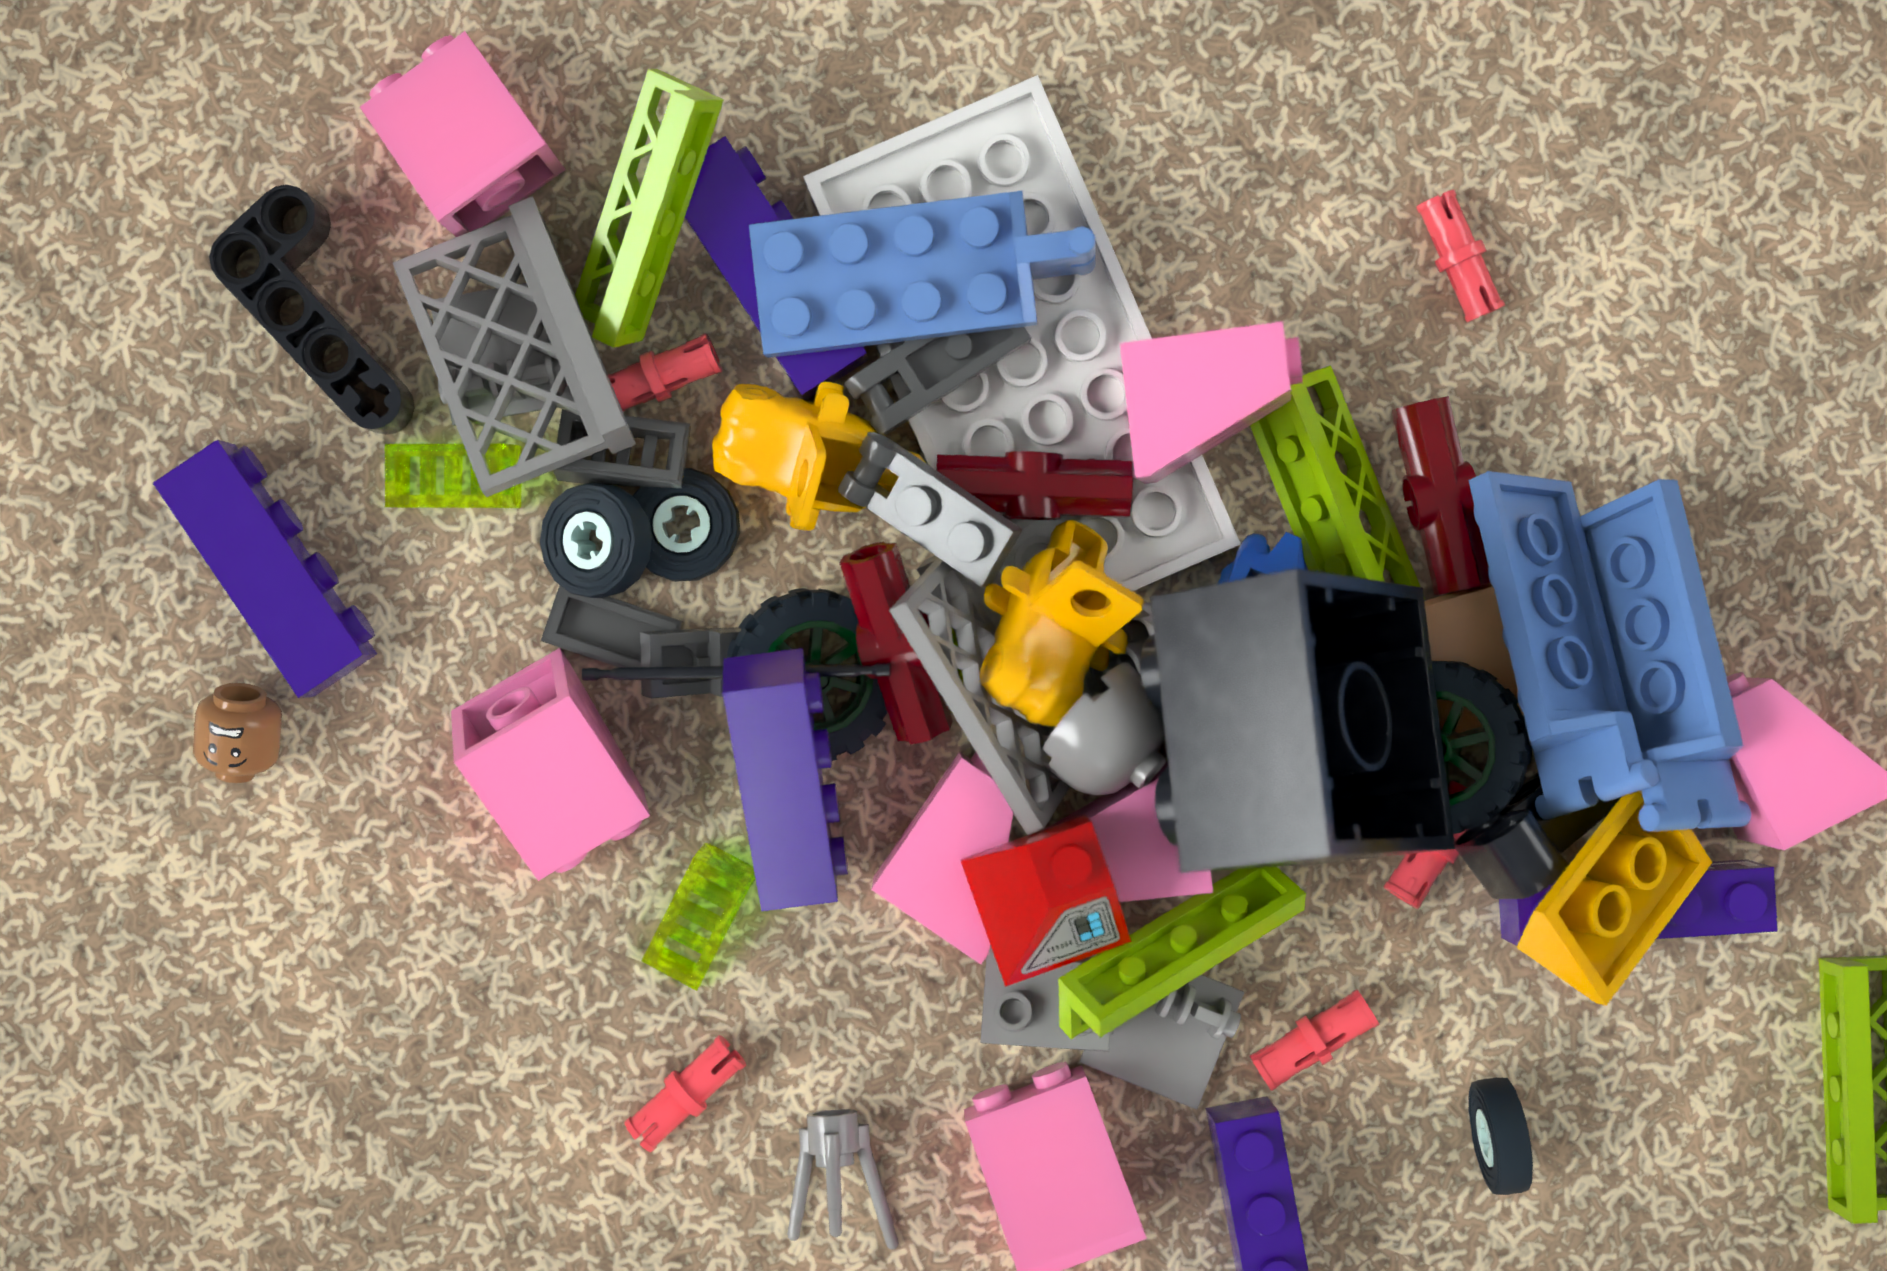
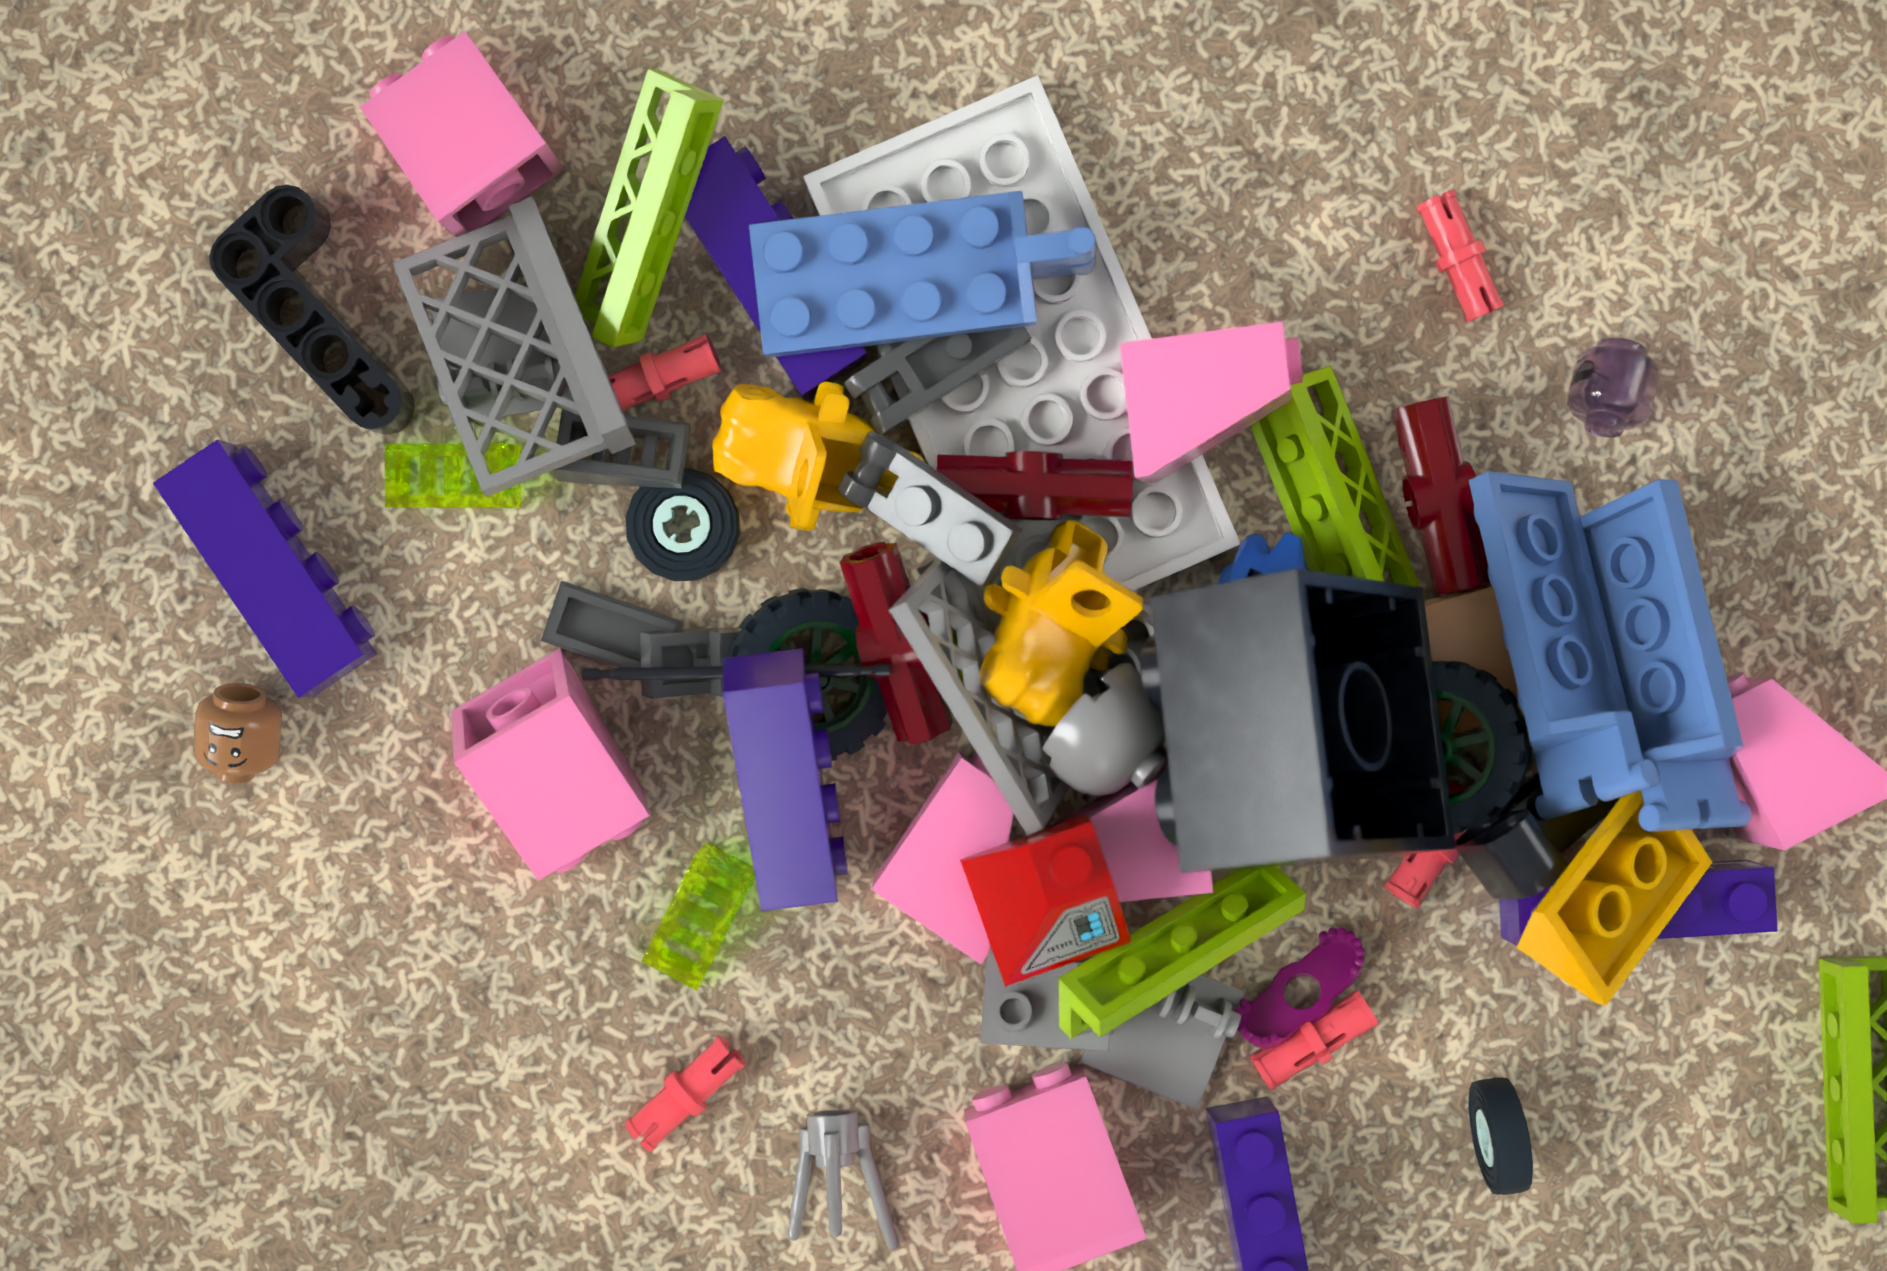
black bush [540,482,652,598] -> none
none -> magenta piece [1235,927,1365,1049]
none -> clear purple head [1567,337,1660,438]

